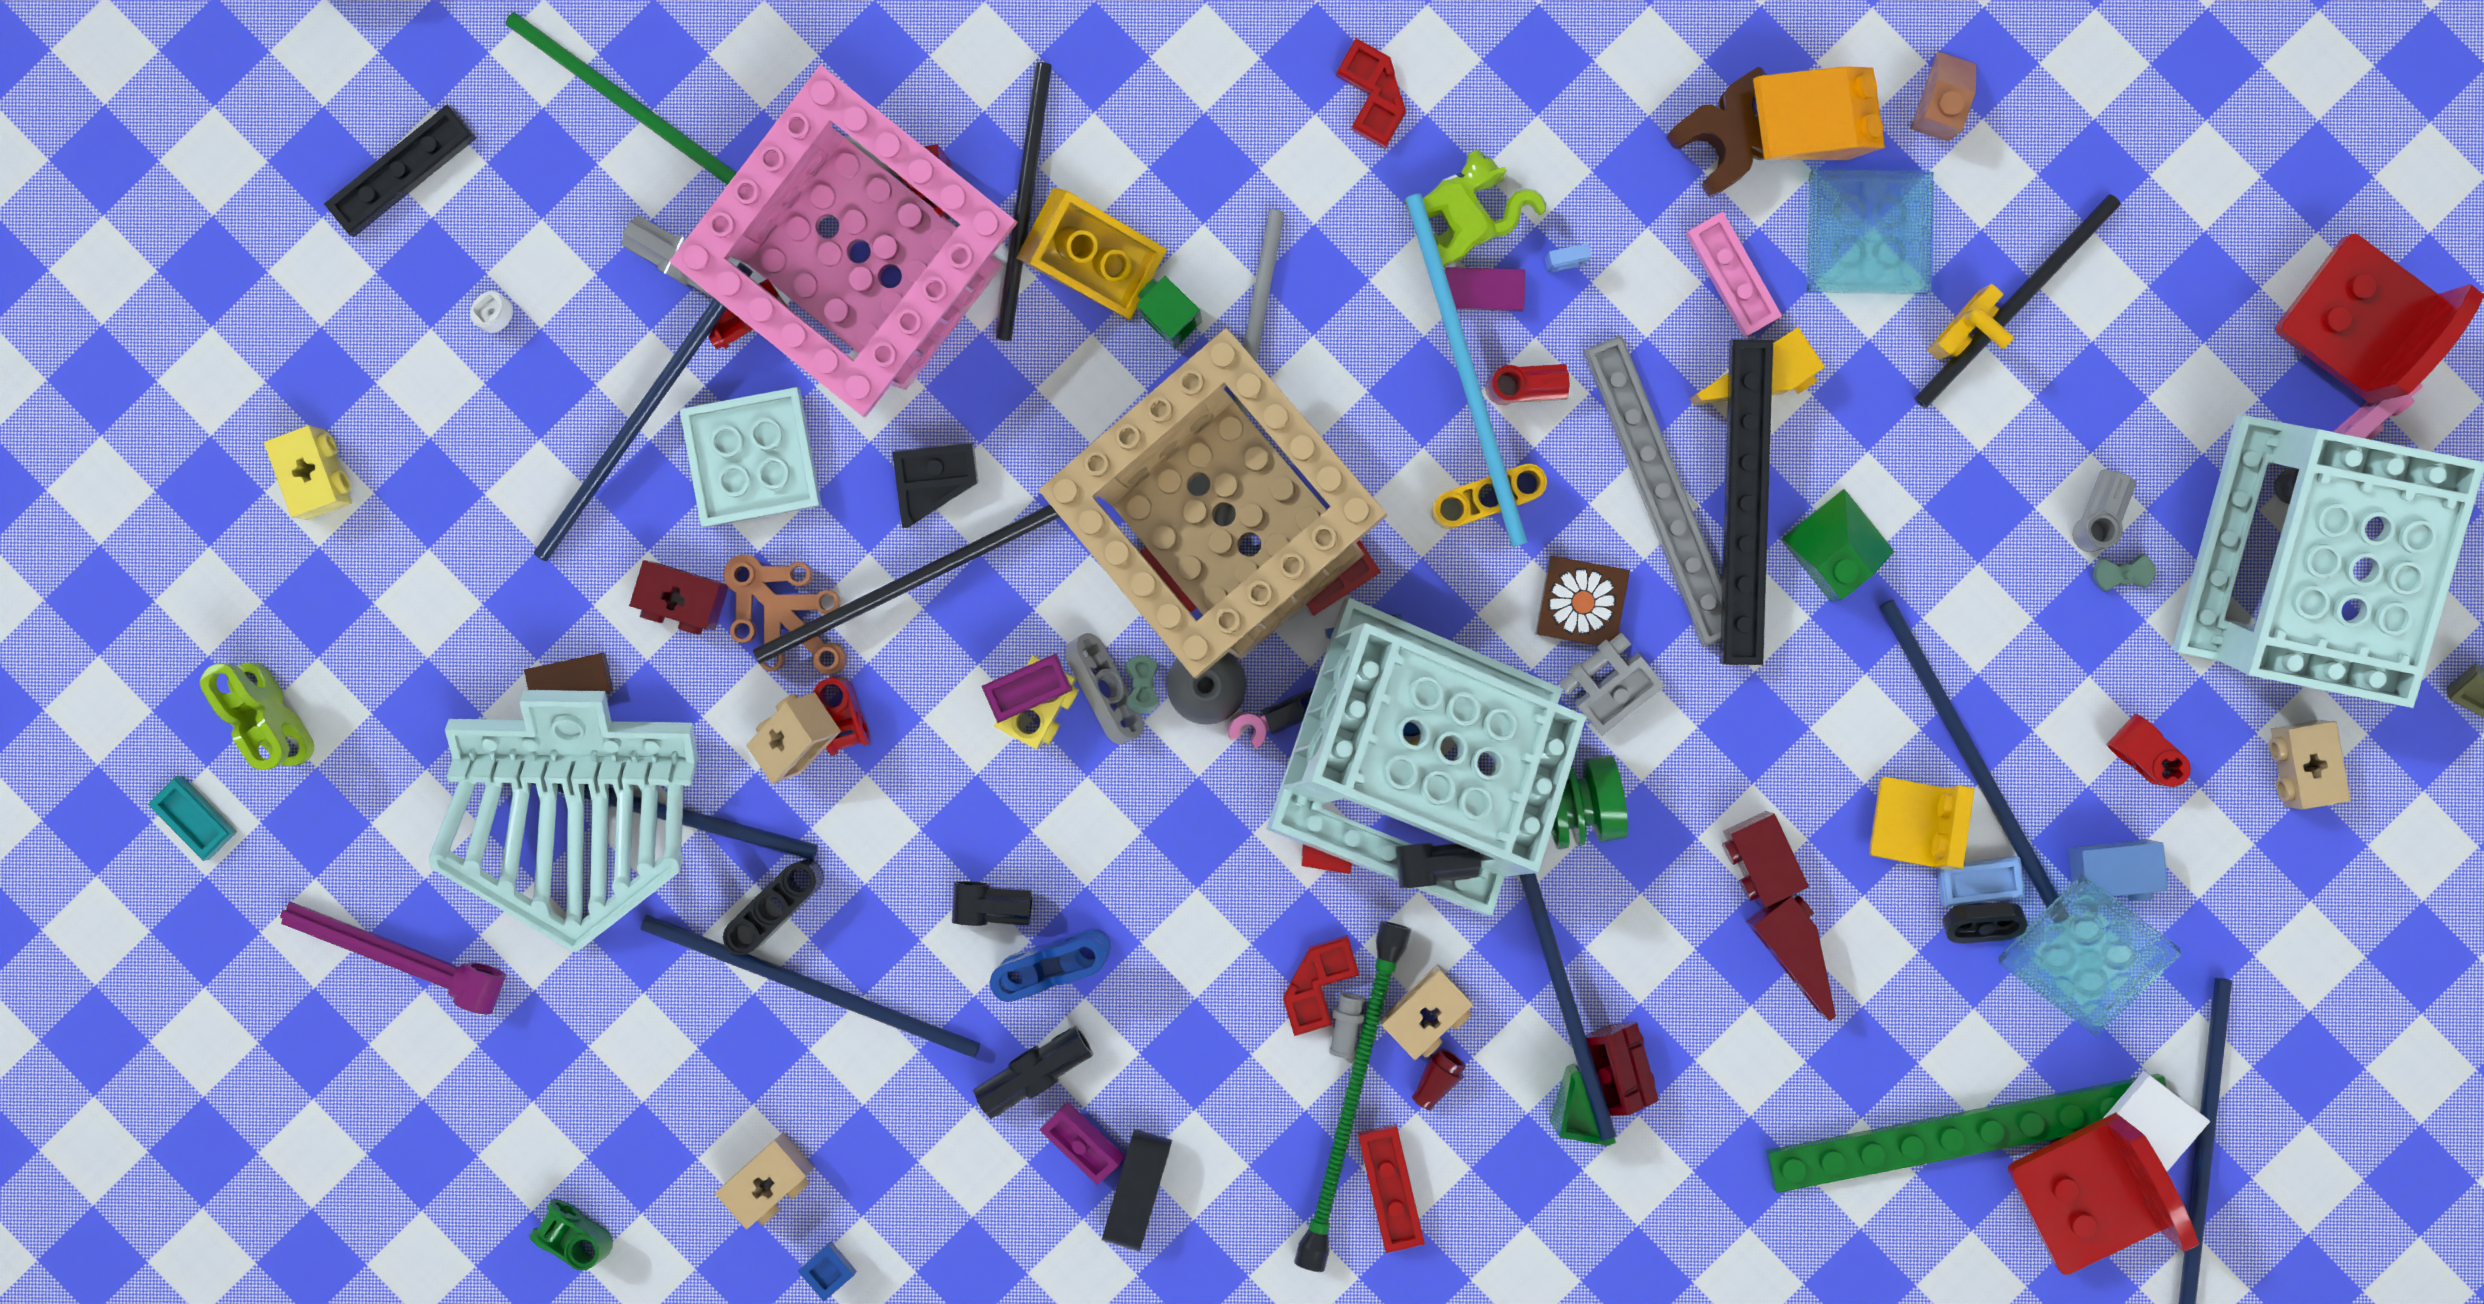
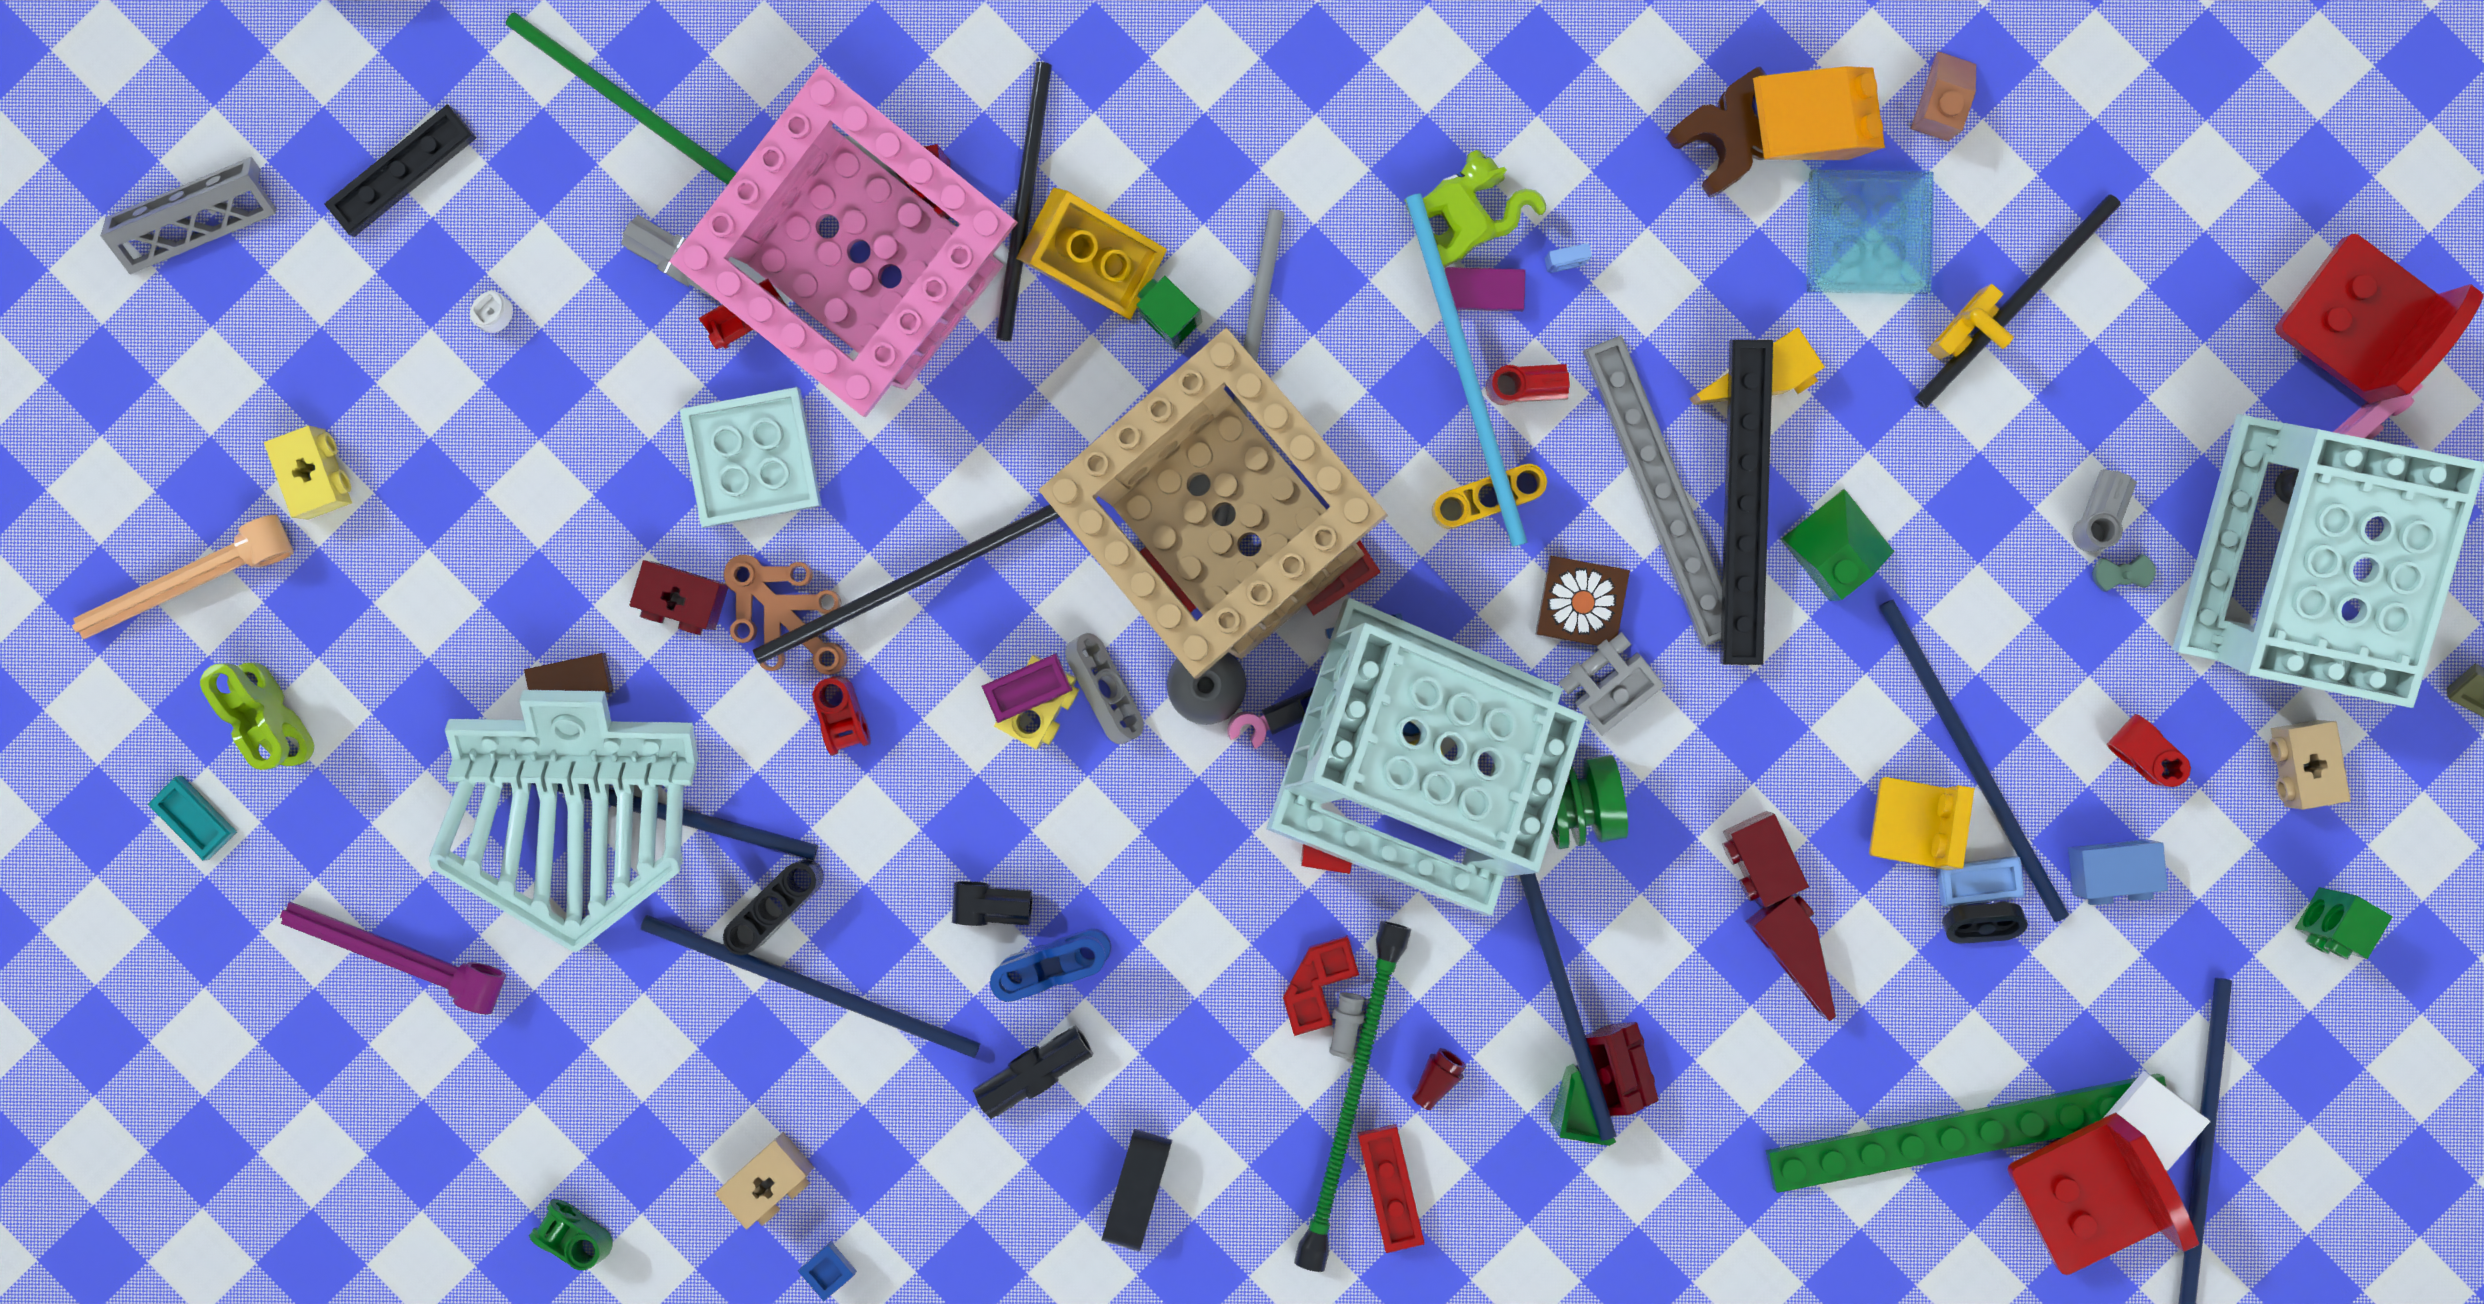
dark blue piece [533,262,753,561] -> none
tan brick [746,692,841,784] -> none
black wing [892,442,979,528] -> none
magenta plate [1039,1101,1126,1185] -> none
sand green piece [1125,655,1159,714] -> none
red tile [1336,38,1406,149] -> none
tan brick [1380,965,1473,1060] -> none
black piece [1395,843,1482,888] -> none
bright pink plate [1685,211,1782,338] -> none
clear light blue plate [1998,874,2182,1037] -> none
none -> light nougat piece [72,514,294,639]
none -> light grey fence [100,157,277,274]
none -> green brick [2295,887,2393,960]

